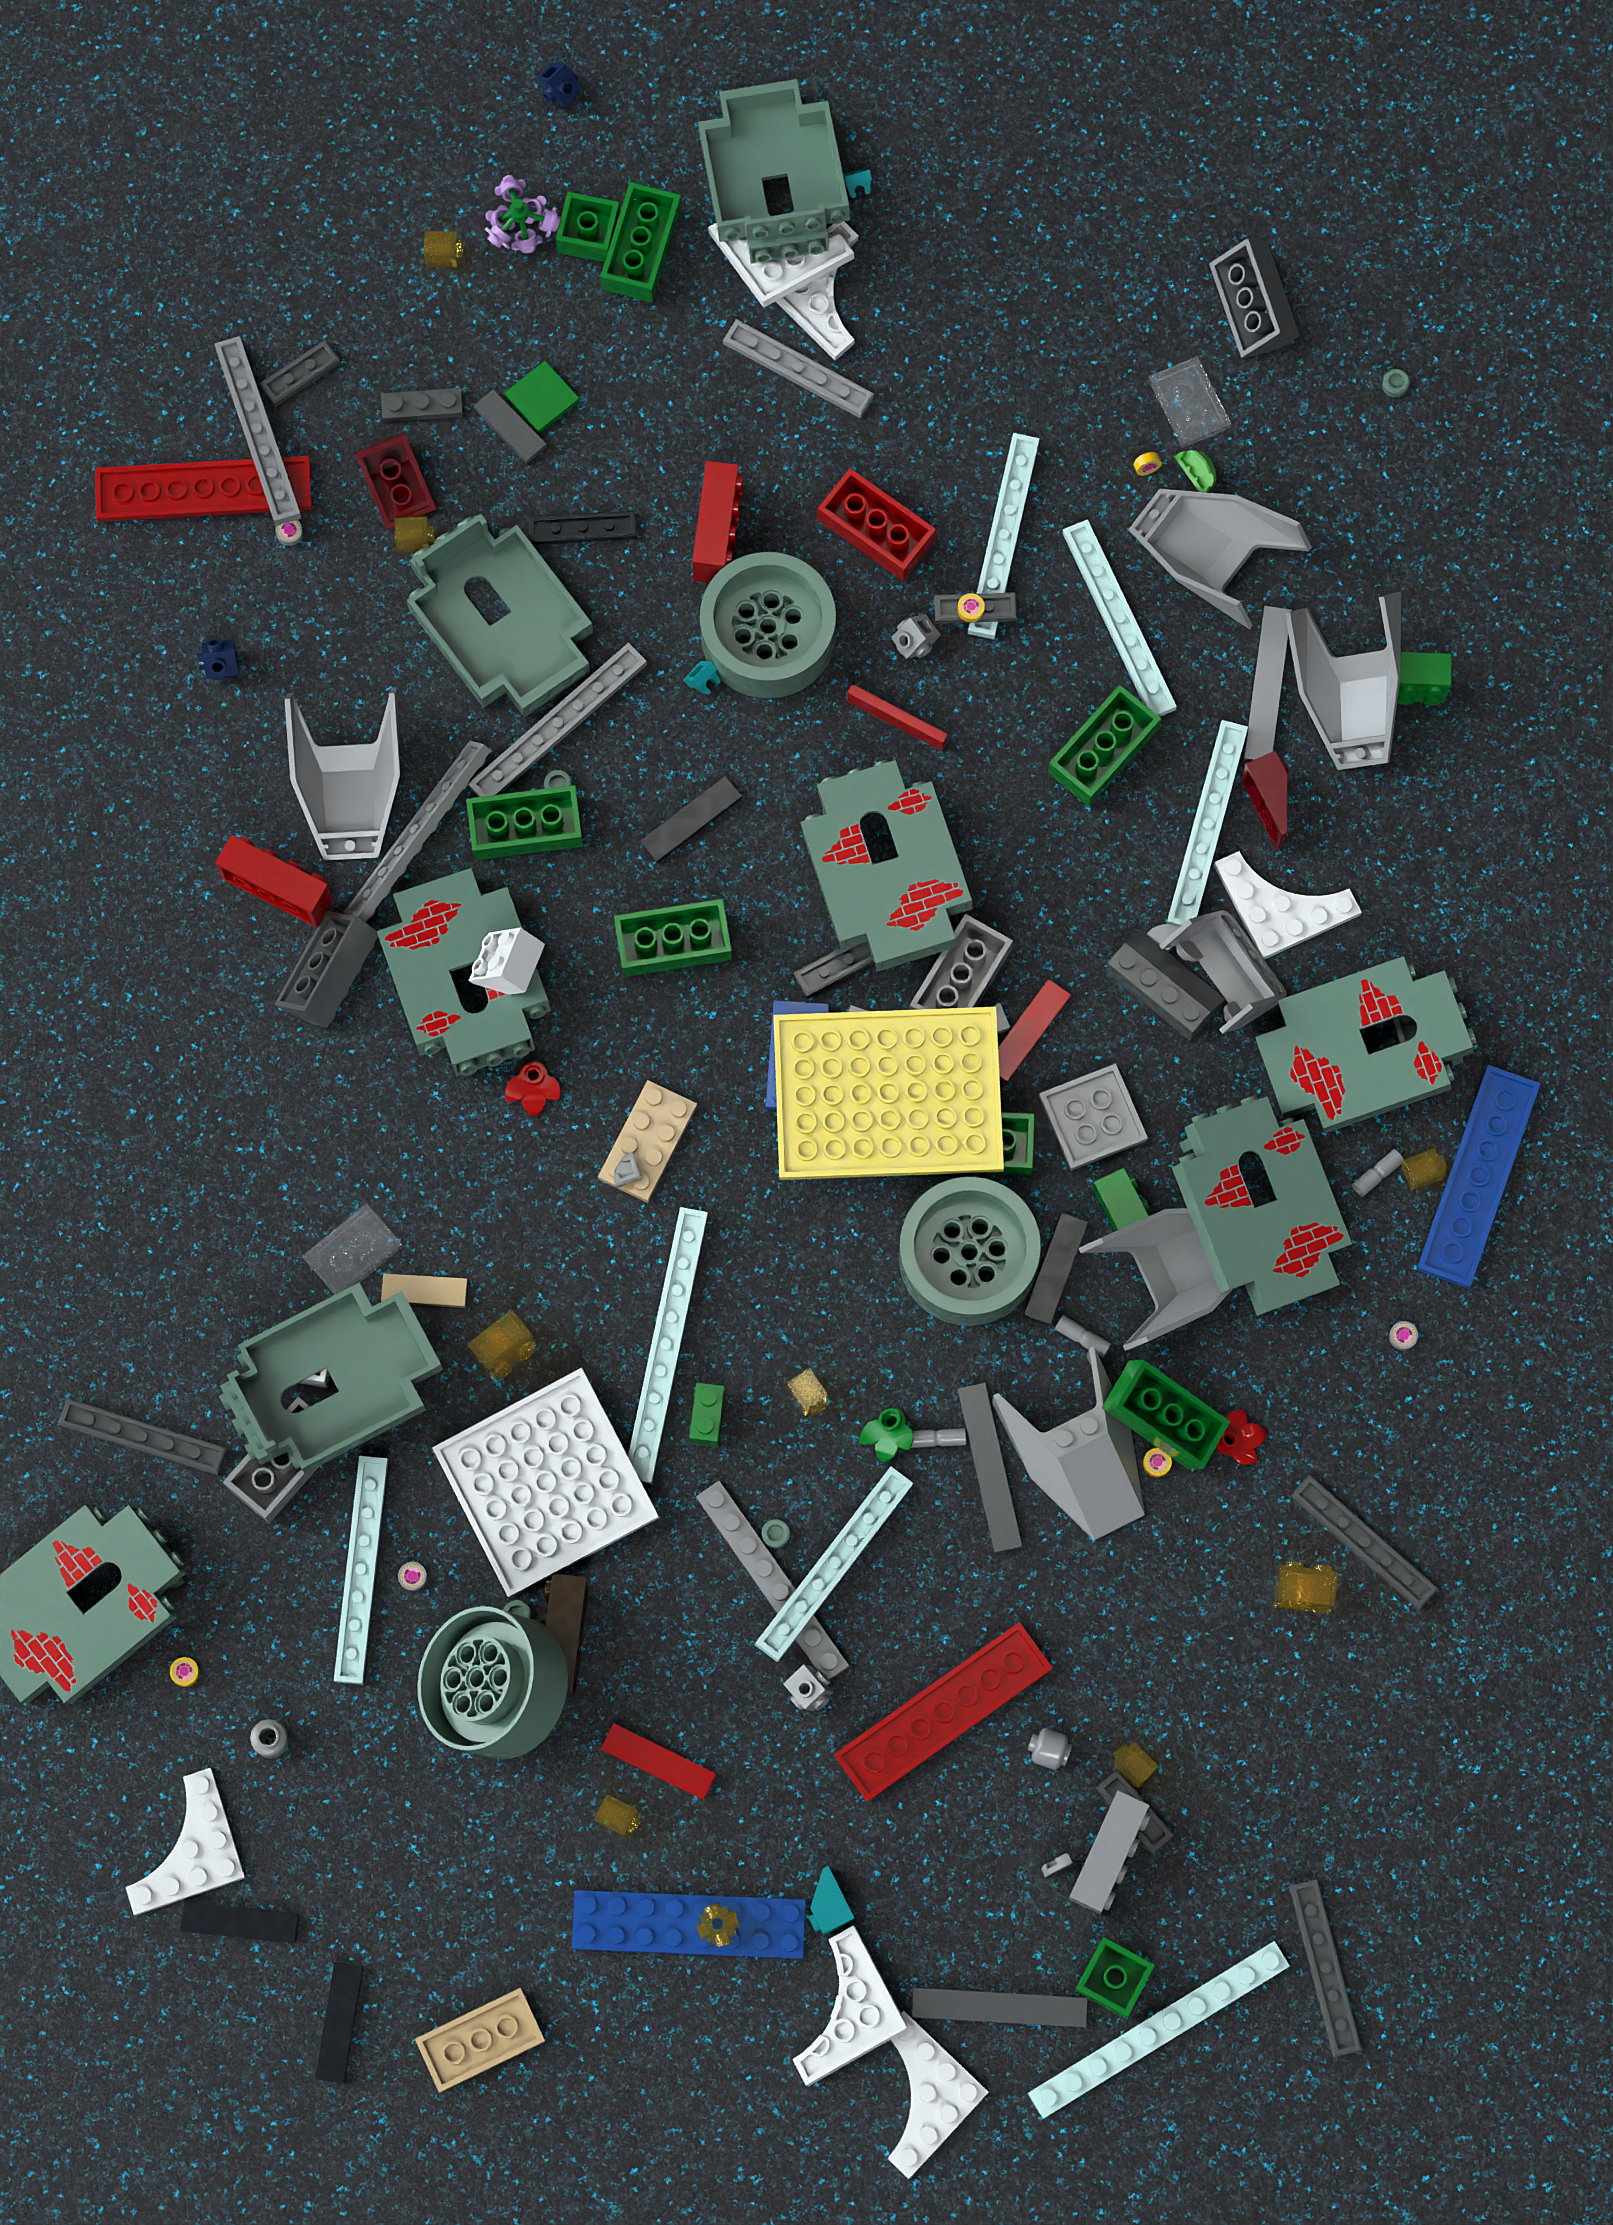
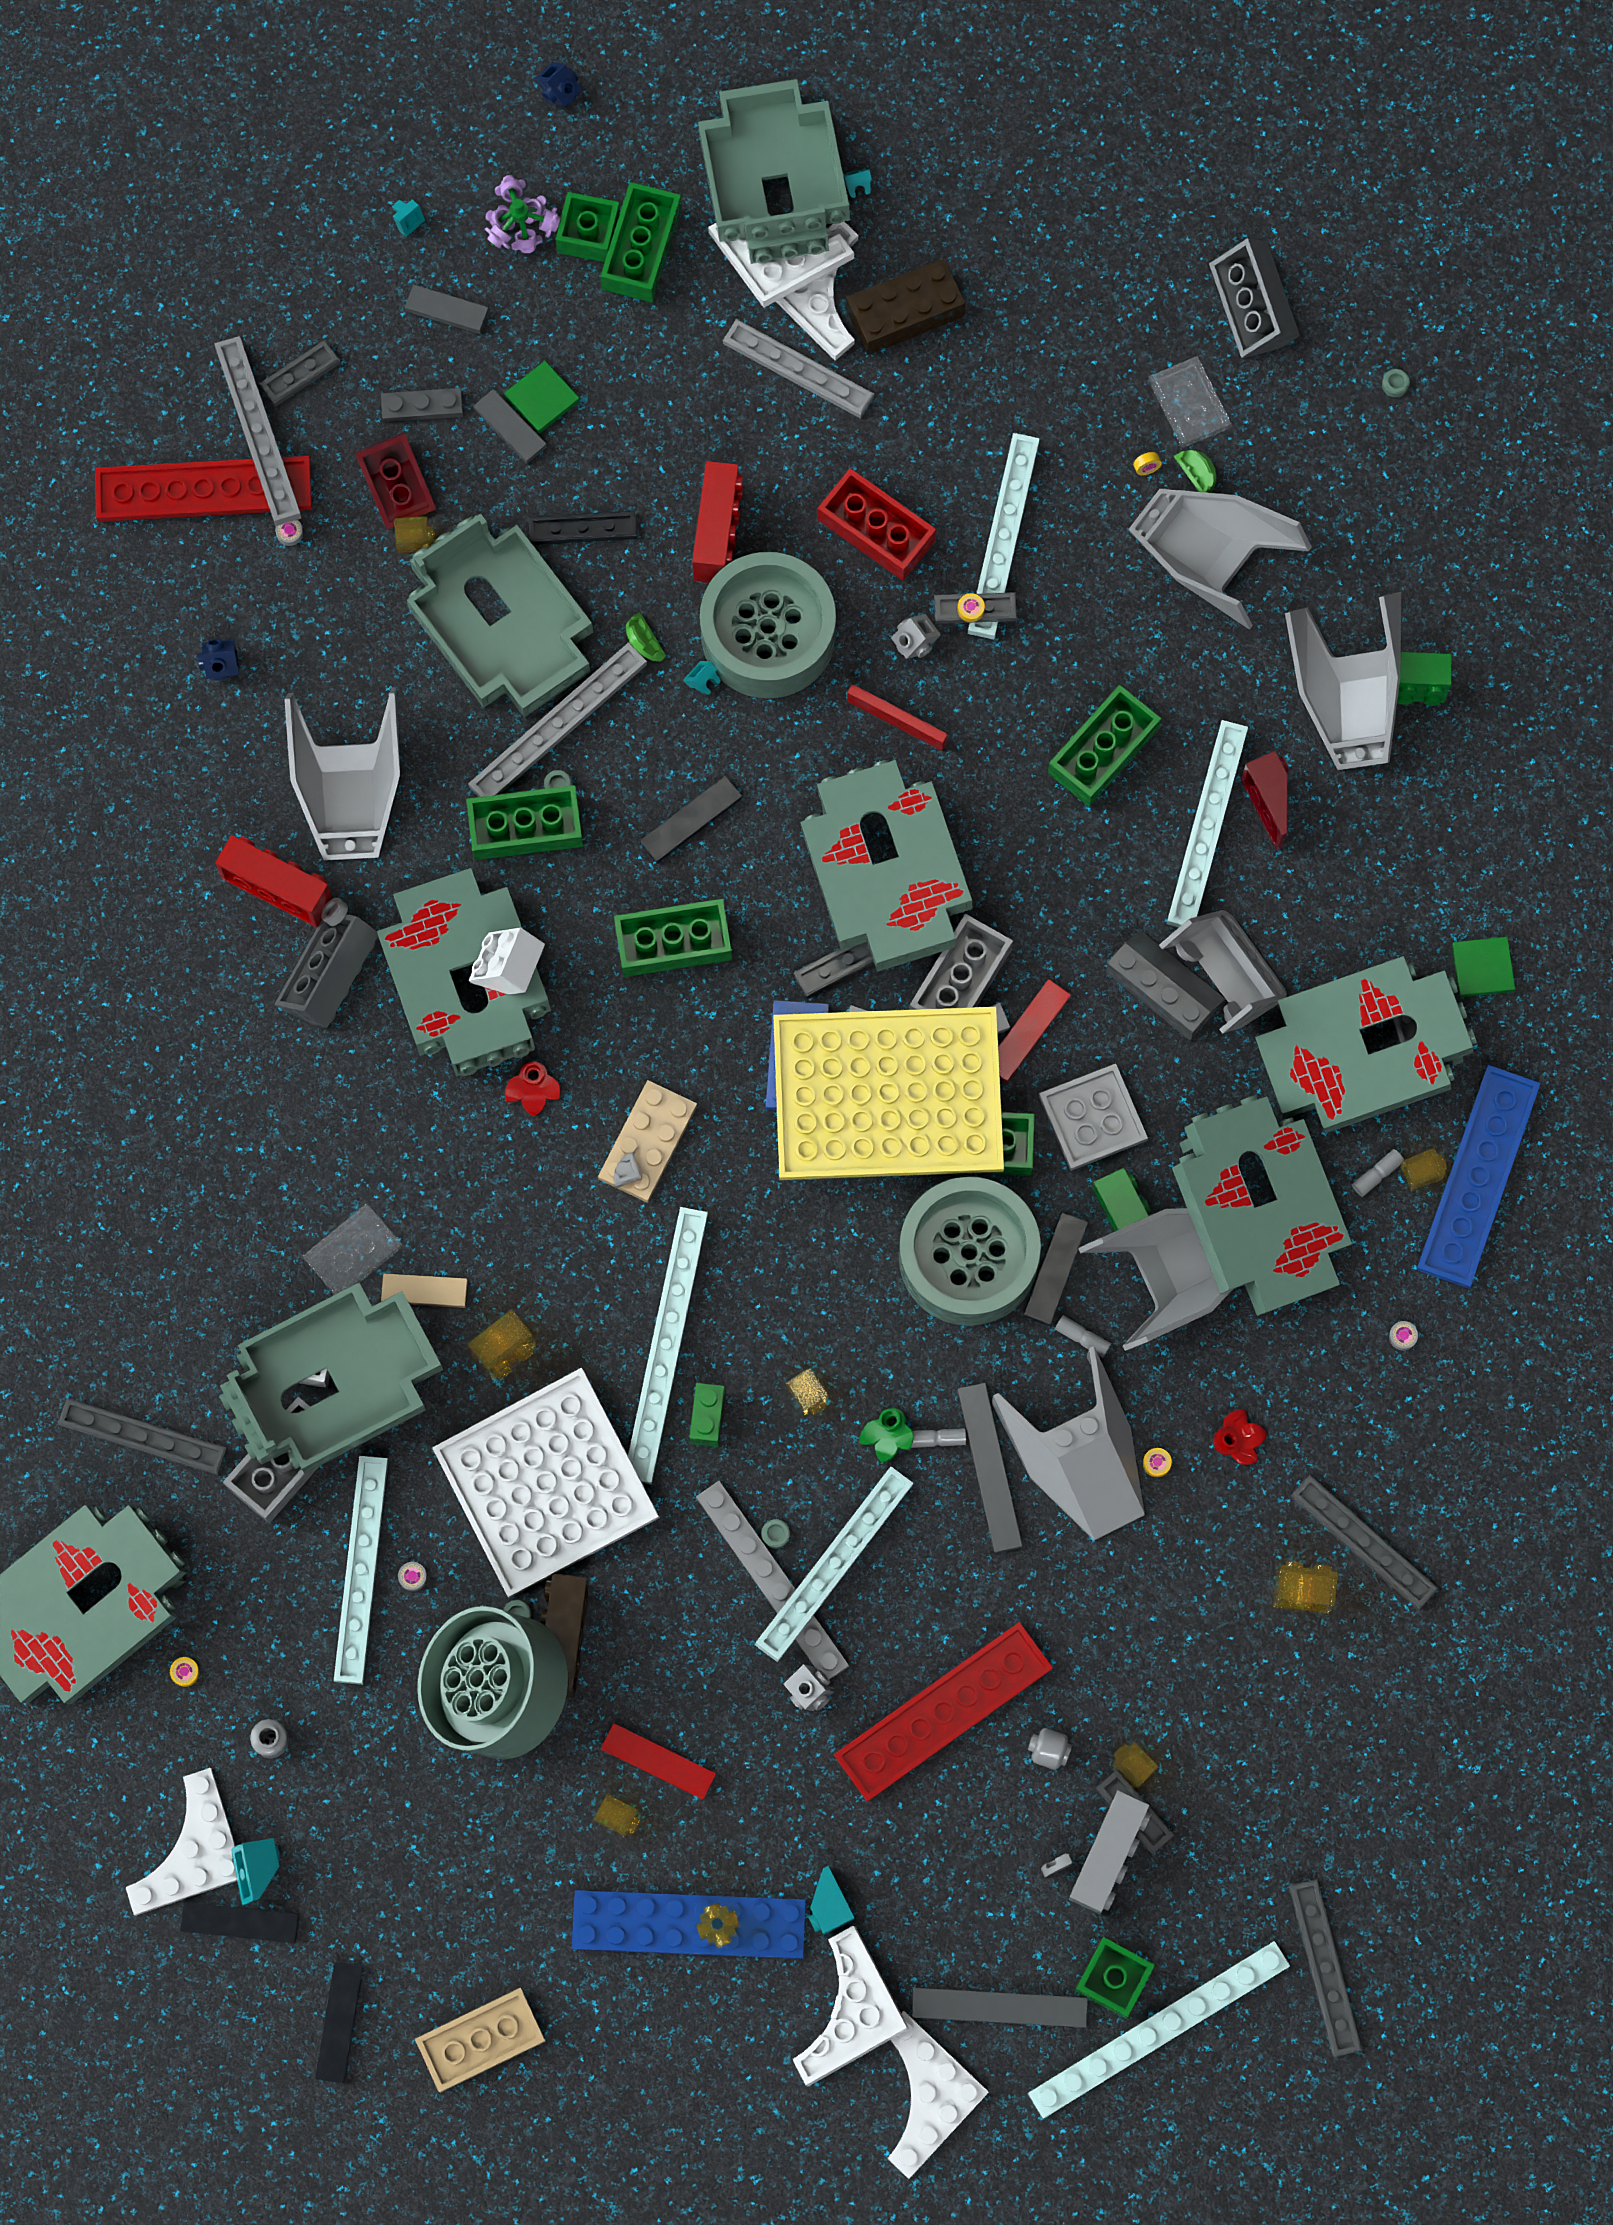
light grey plate [344,740,491,922] -> none
clear yellow brick [424,231,463,267] -> none
light aqua plate [1063,519,1177,717] -> none
green brick [1102,1360,1230,1469] -> none
light grey tile [1147,924,1180,952] -> none
white plate [1214,851,1362,960] -> none
light grey tile [1244,606,1291,762] -> none
none -> teal slope [231,1838,280,1906]
none -> light grey tile [321,898,348,926]
none -> teal tile [392,199,425,237]
none -> dark grey tile [405,284,489,334]
none -> bright green plate [626,612,666,662]
none -> dark brown brick [846,258,965,356]
none -> green tile [1452,937,1515,998]

